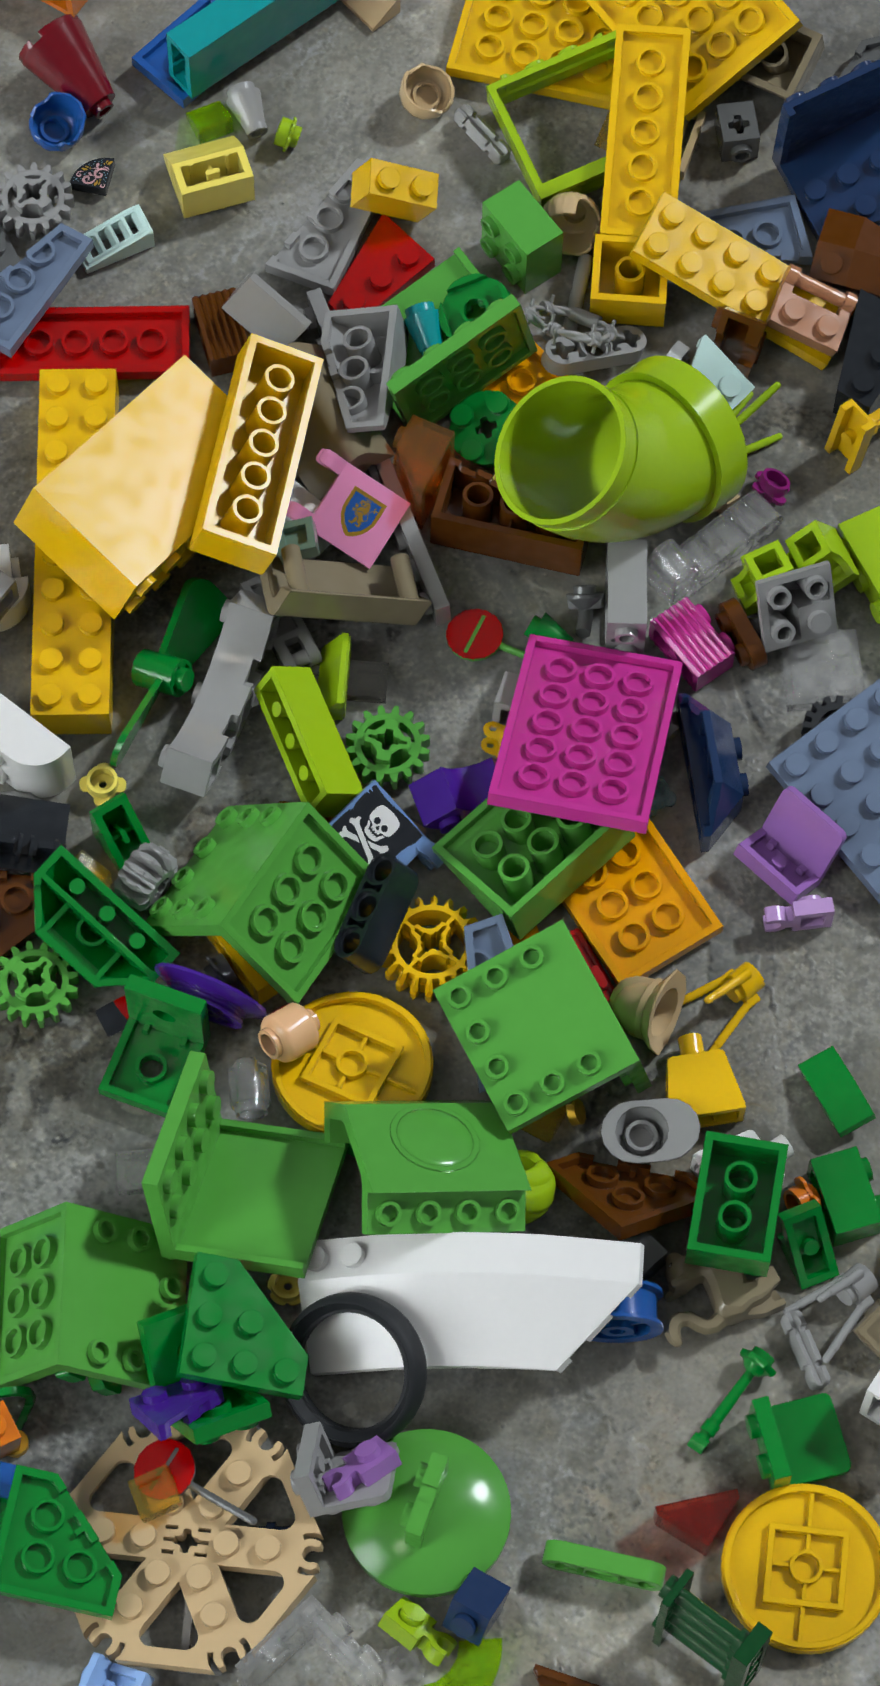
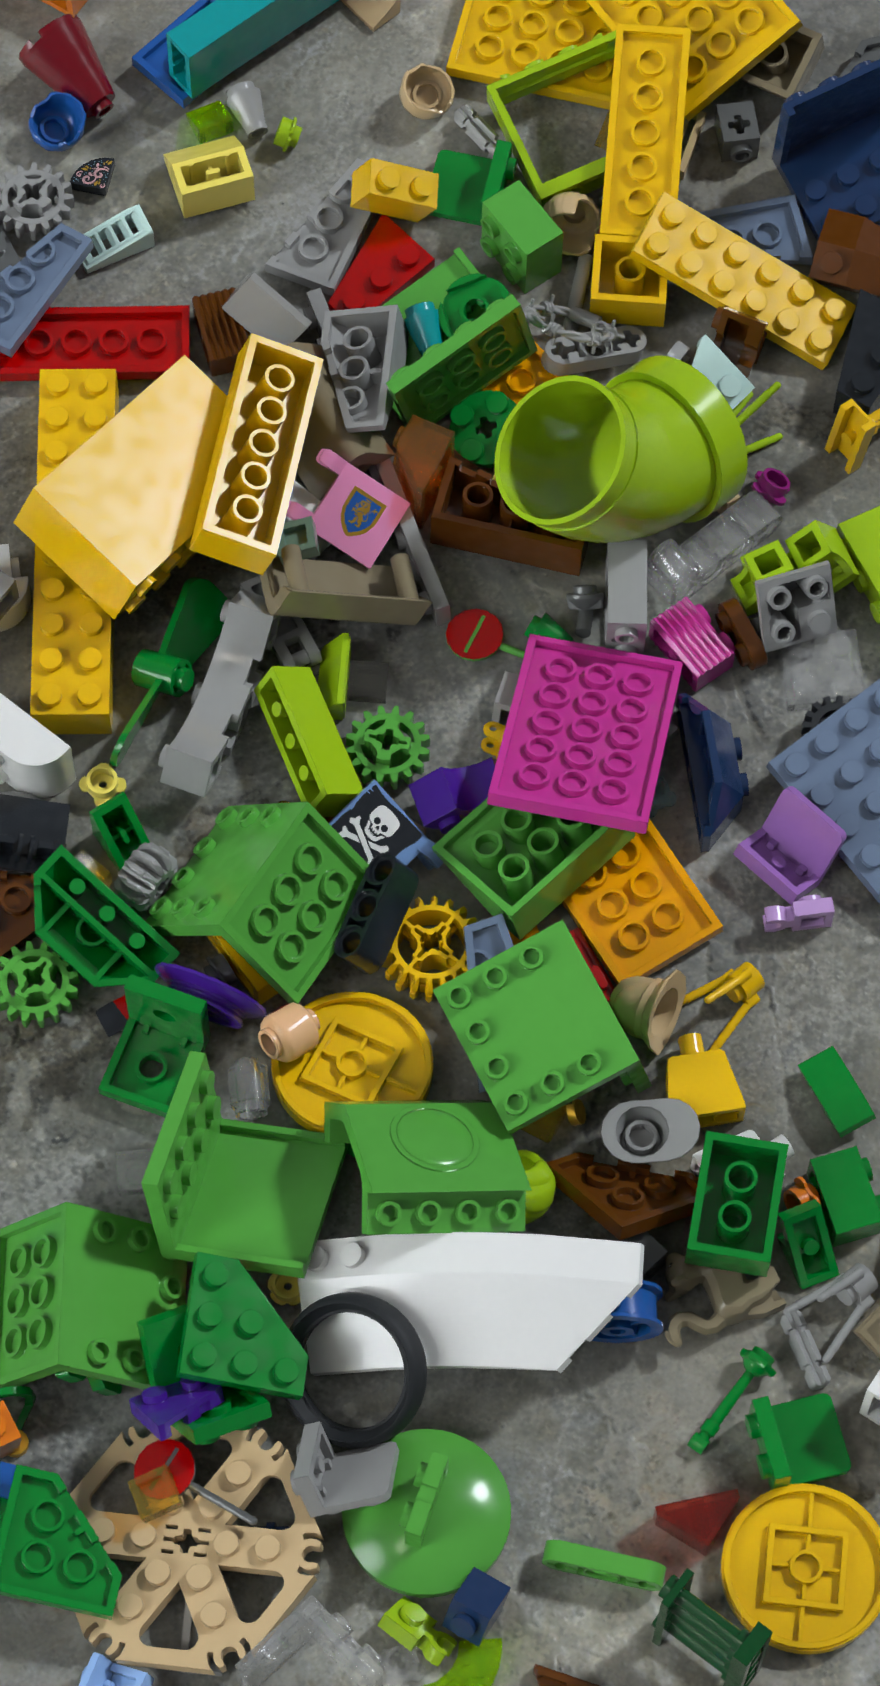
medium lavender plate [321,1435,402,1501] -> none
nougat plate [766,263,859,357] -> none
none -> green bracket [429,140,517,226]

